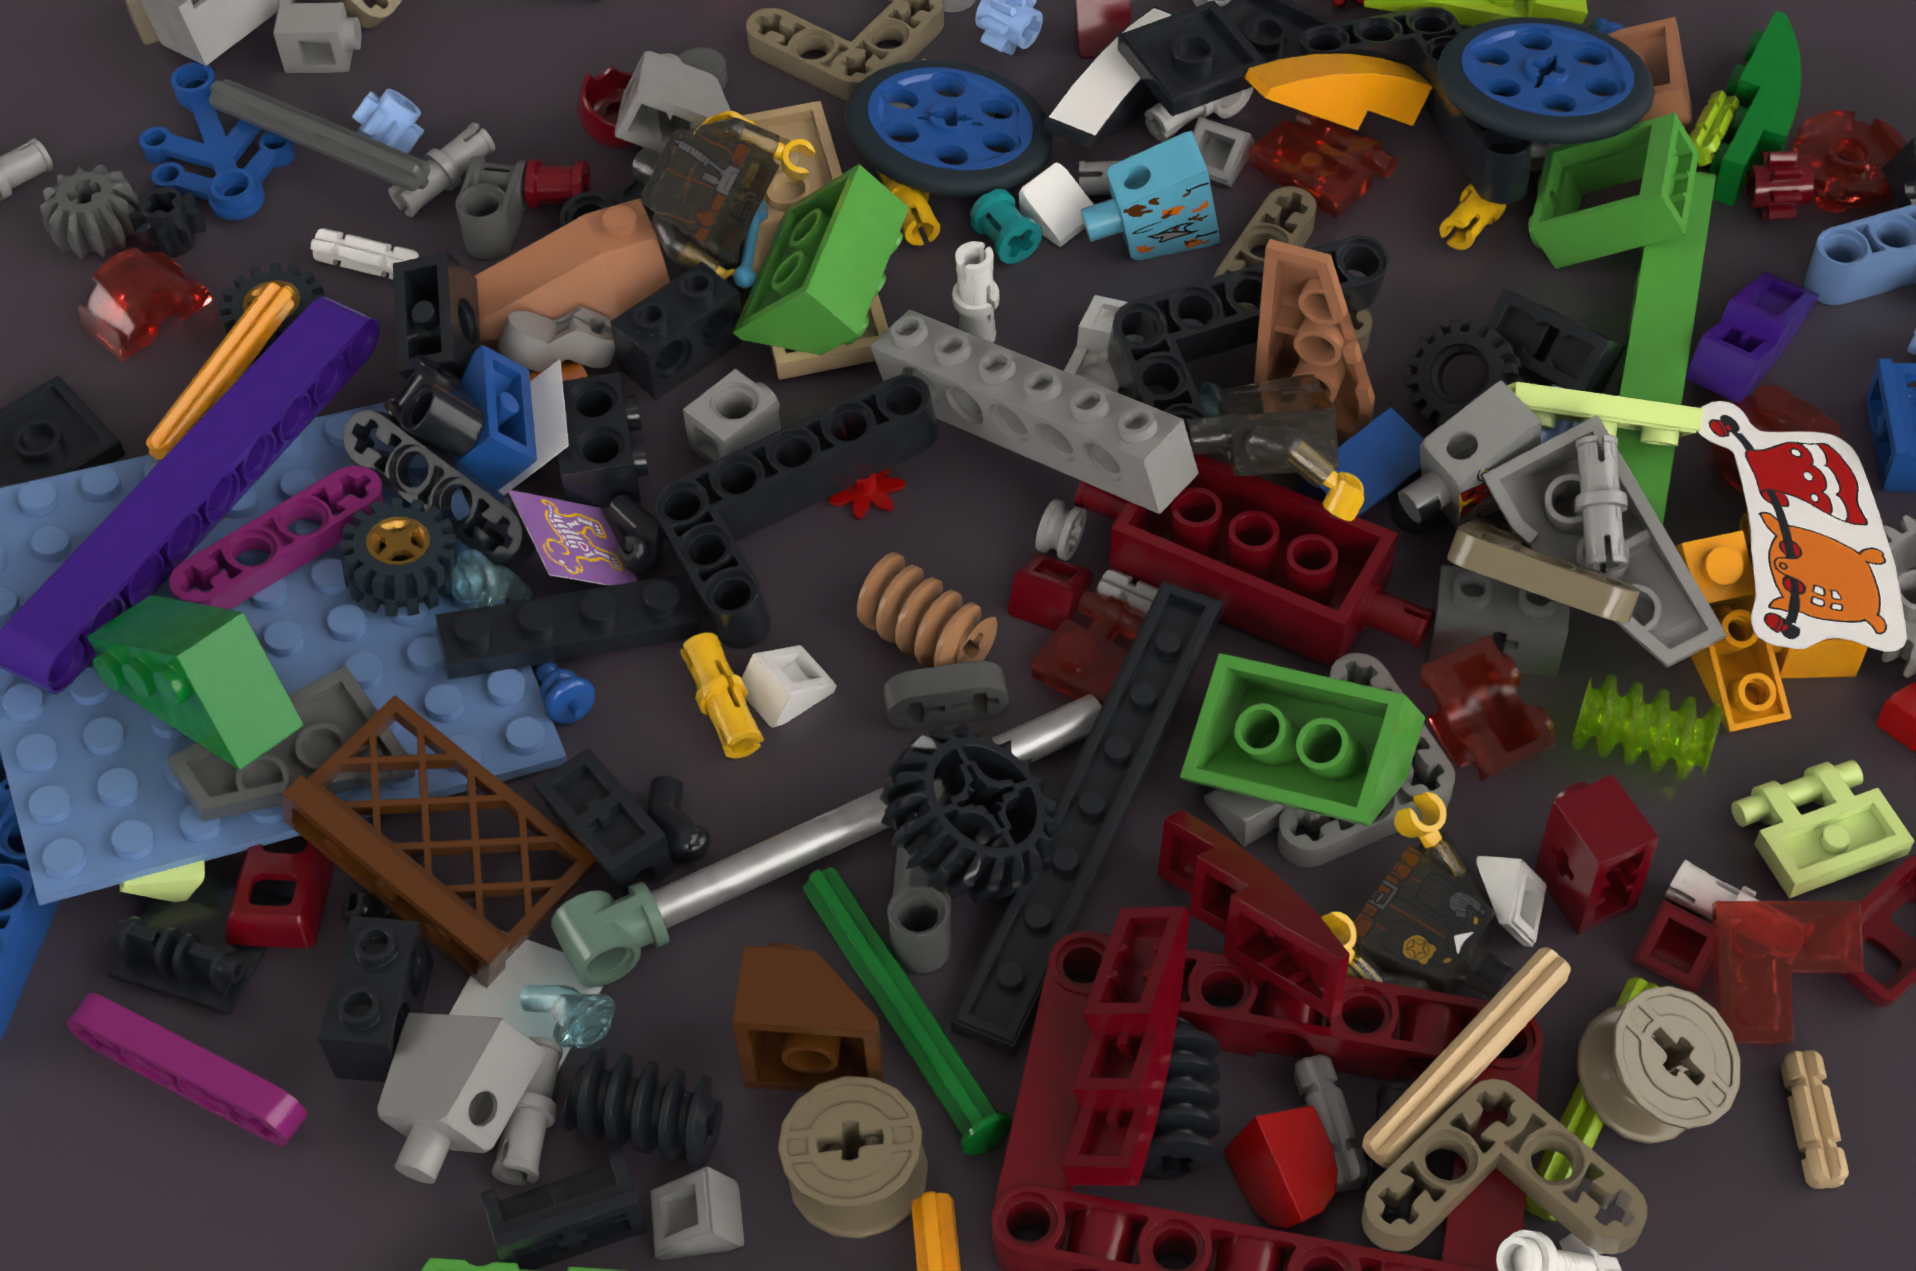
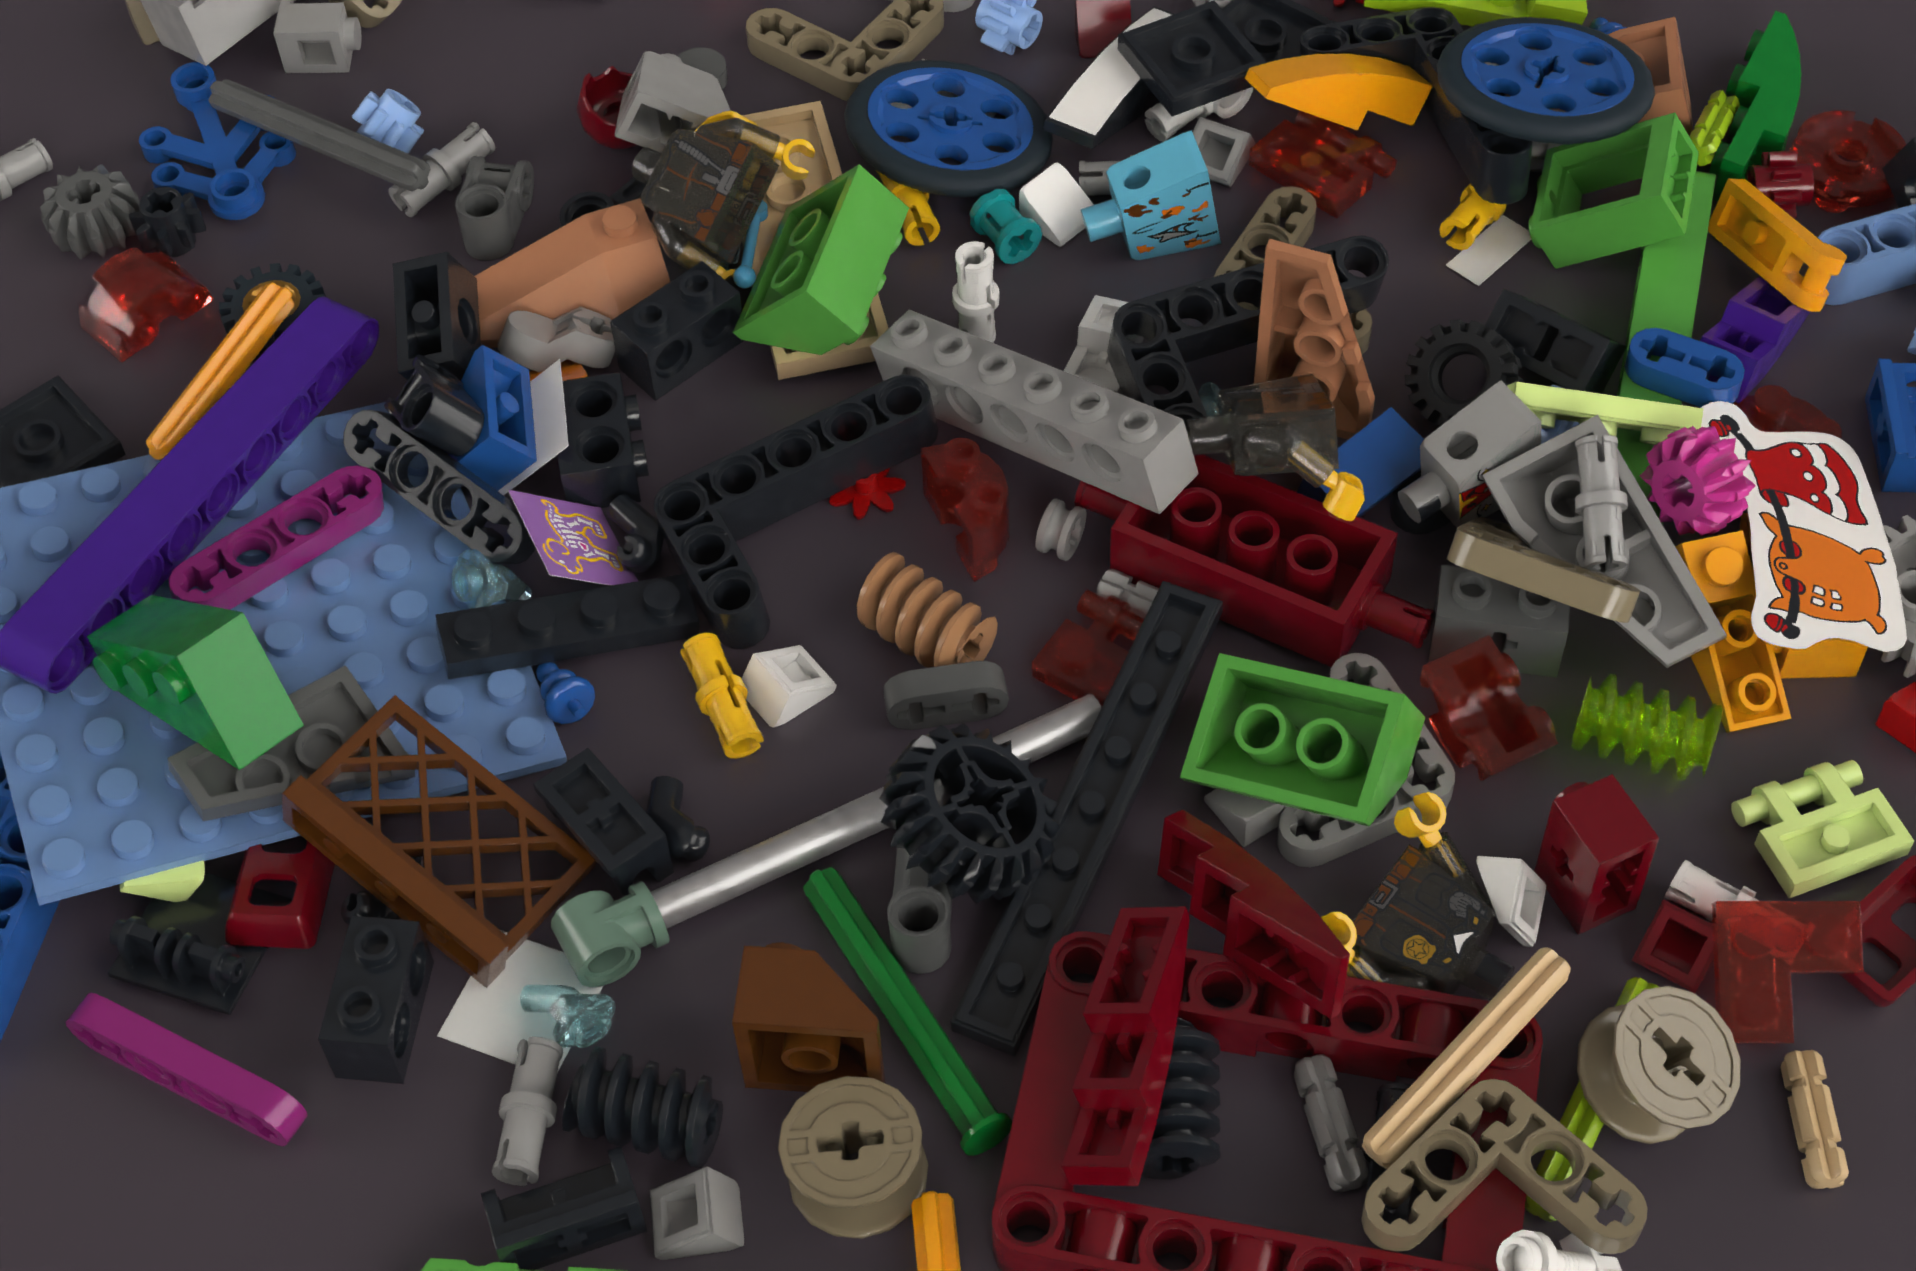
white axle [310,228,419,280] -> none
black wheel [340,498,458,617] -> none
light grey torso [377,1013,546,1184] -> none
dark red bush [524,159,591,209] -> none
light grey brick [683,369,781,464] -> none
dark red slope [1008,553,1094,632] -> none
red brick [1224,1105,1338,1229] -> none
none -> clear red cylinder [921,438,1010,582]
none -> white sticker [1446,215,1531,286]
none -> blue beam [1625,328,1745,407]
none -> dark pink gear [1640,426,1756,536]
none -> light orange plate [1708,178,1847,312]

